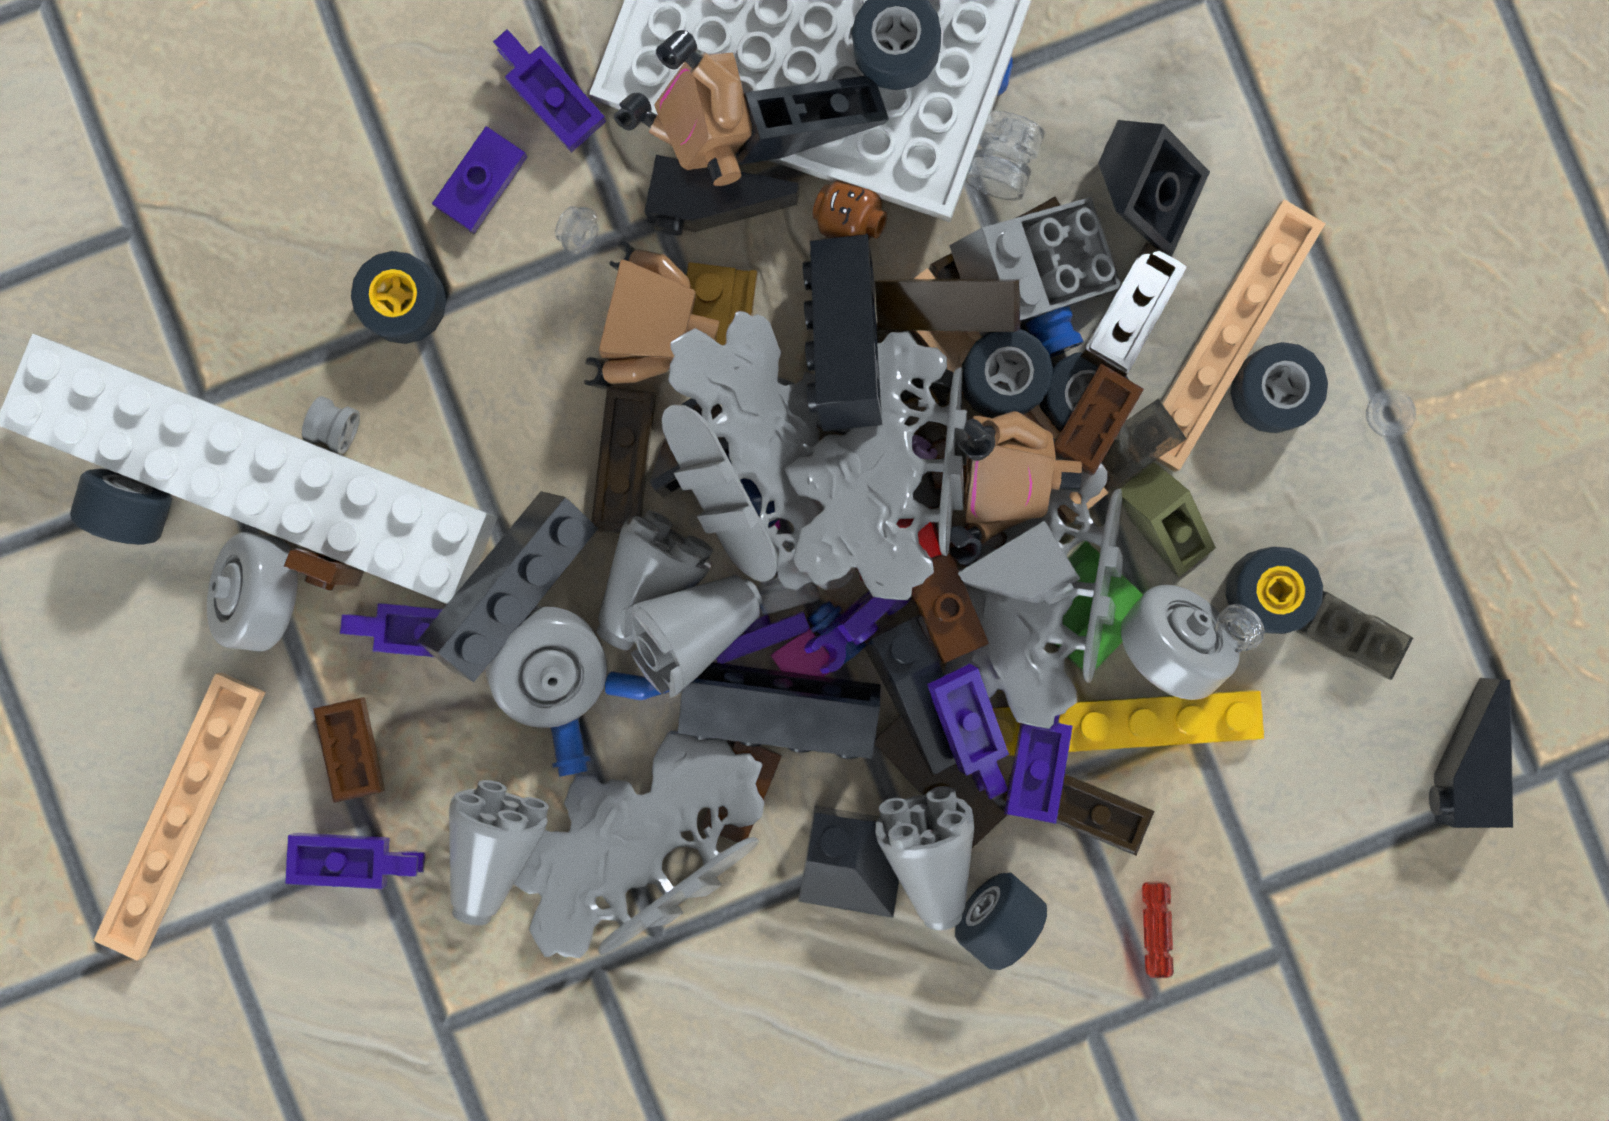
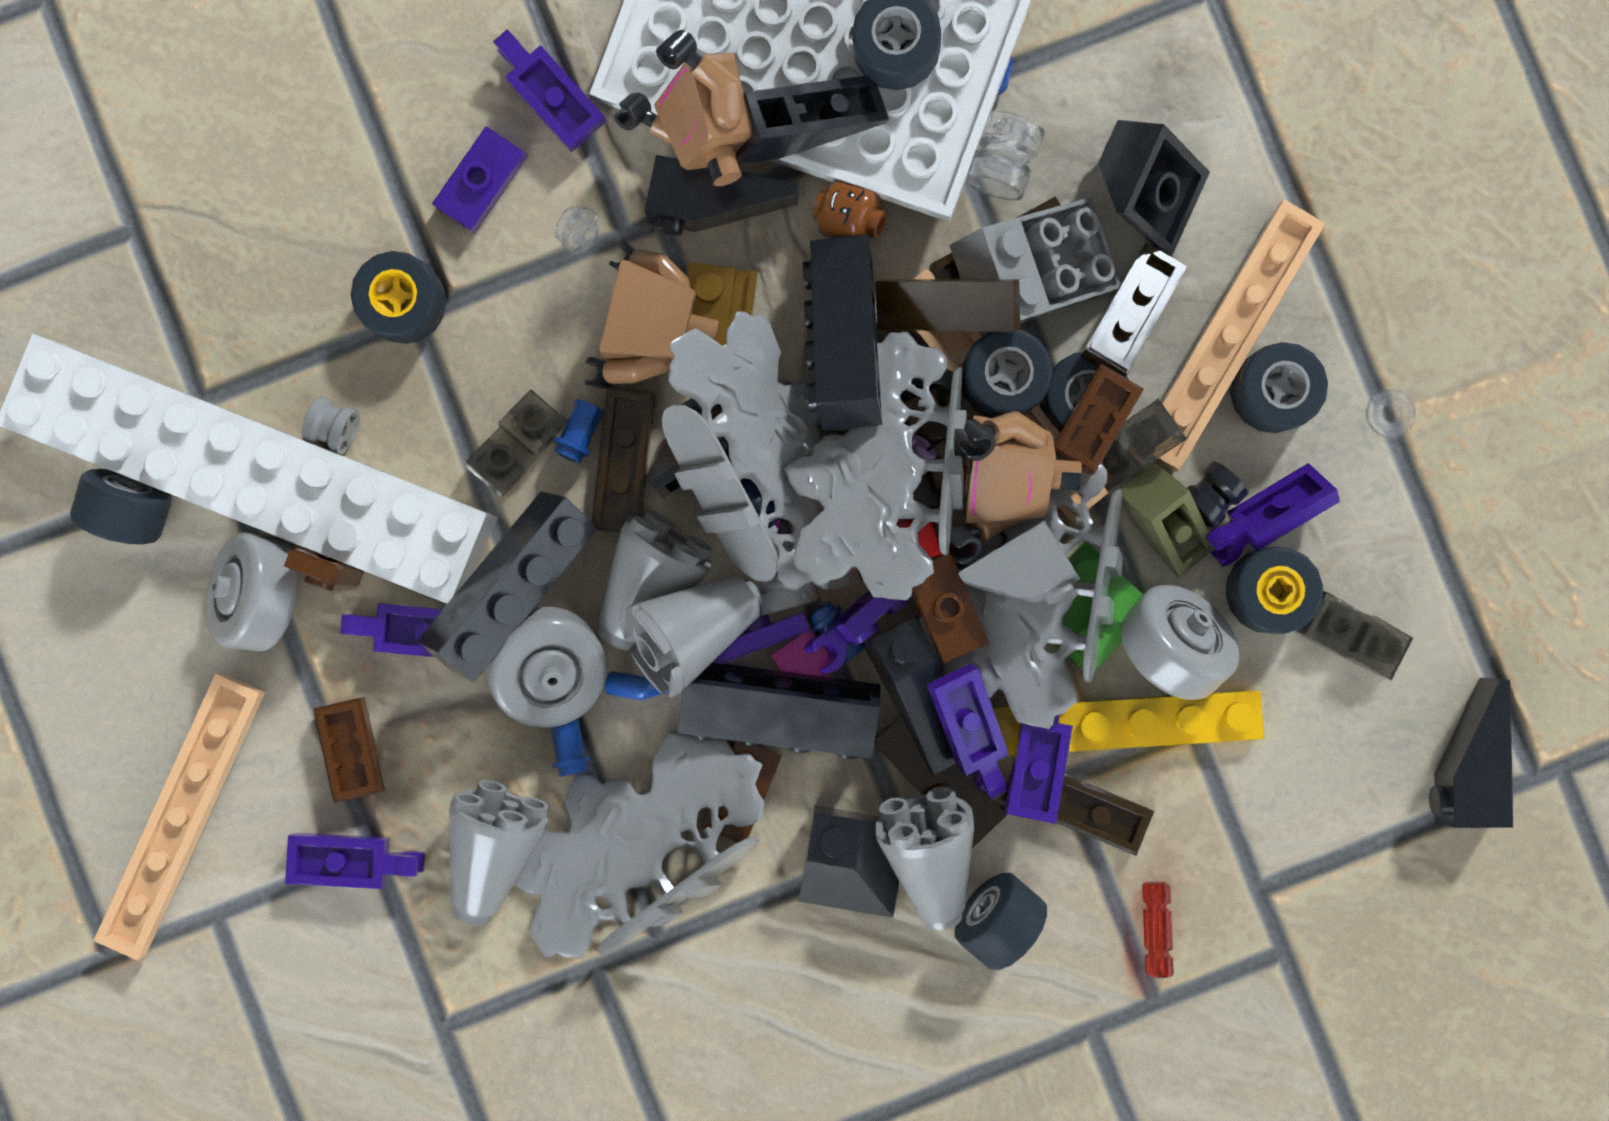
blue wheel [1025,306,1084,358] -> none
clear plate [1215,604,1265,652] -> none
none -> clear smoke slope [465,389,567,498]
none -> blue pin [553,399,604,464]
none -> black wheel [1187,461,1248,529]
none -> dark purple plate [1206,463,1340,567]

